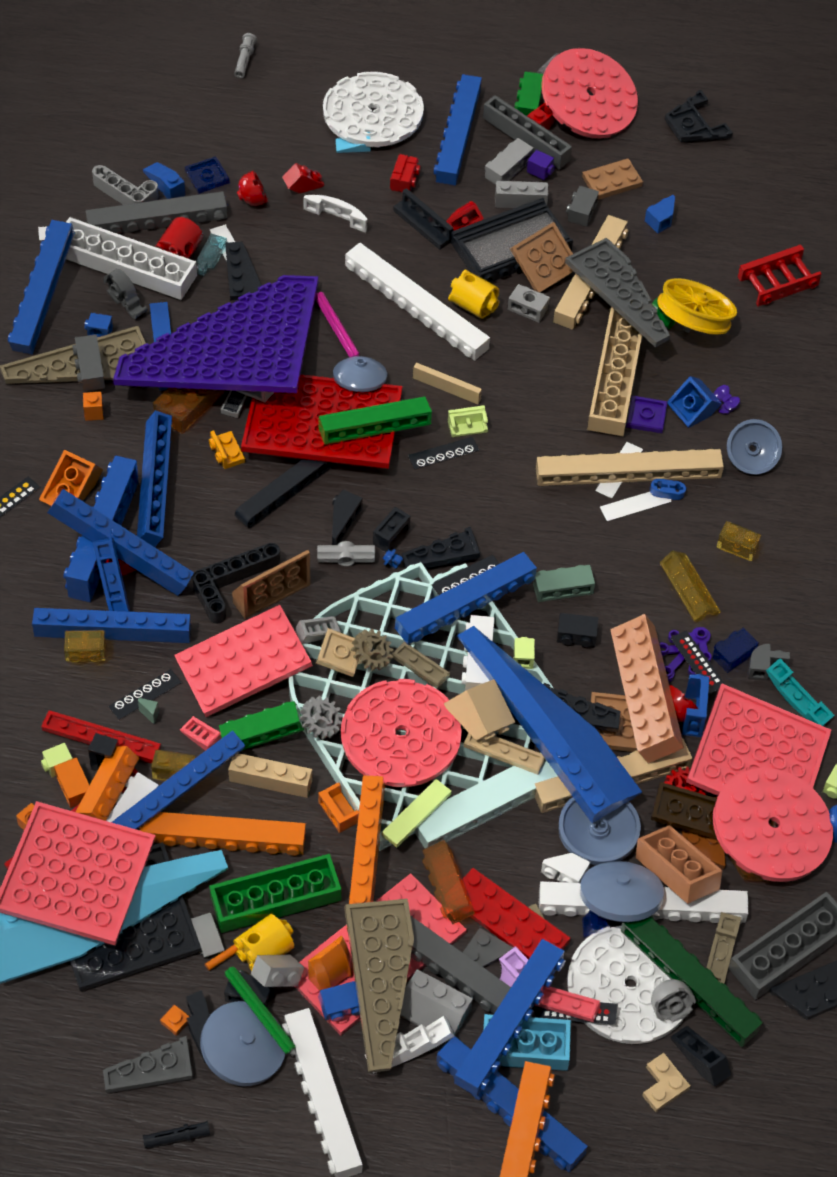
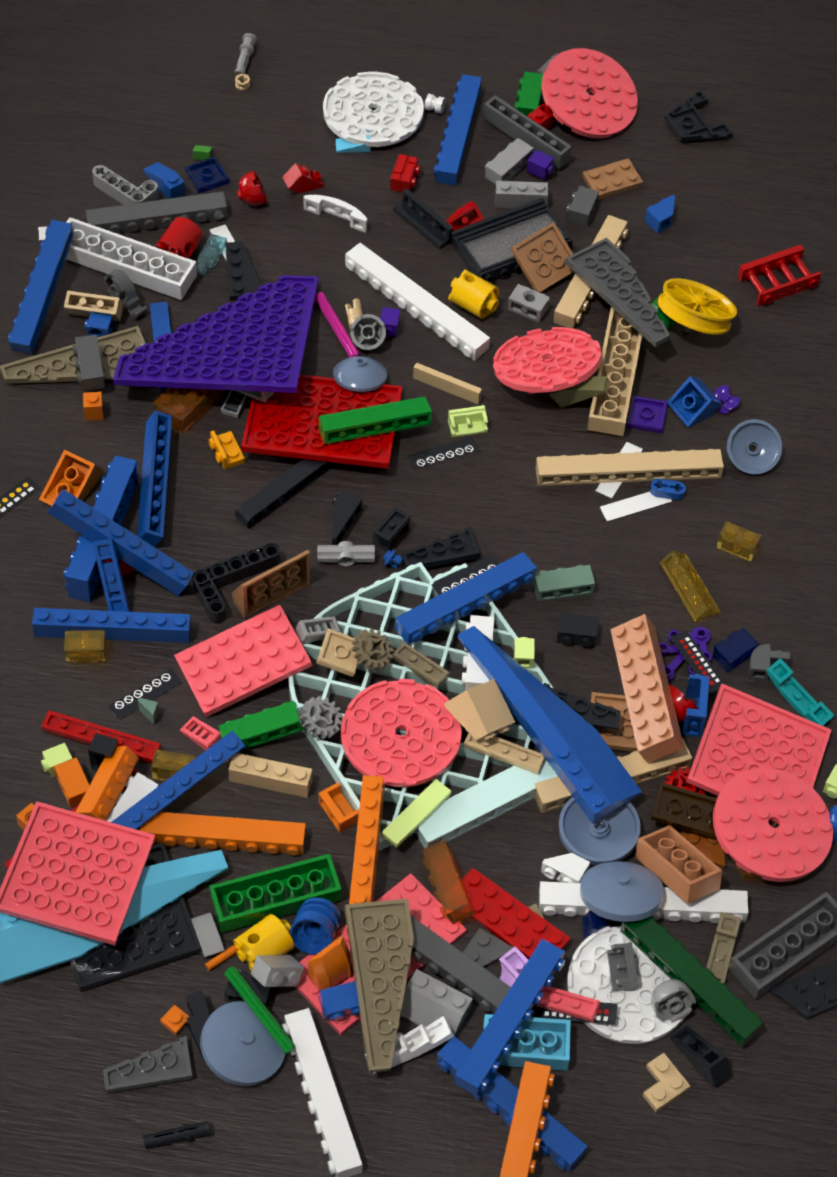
none -> tan brick [64,291,123,322]
none -> bright green slope [192,145,213,161]
none -> tan bush [235,74,250,91]
none -> blue wheel [289,898,342,954]
none -> tan hinge [345,298,363,329]
none -> light grey cylinder [350,314,386,350]
none -> dark purple brick [380,307,400,337]
none -> white wheel [424,94,445,114]
none -> coral plate [493,327,602,394]
none -> olive slope [549,376,608,407]
none -> dark grey hinge [607,942,637,991]

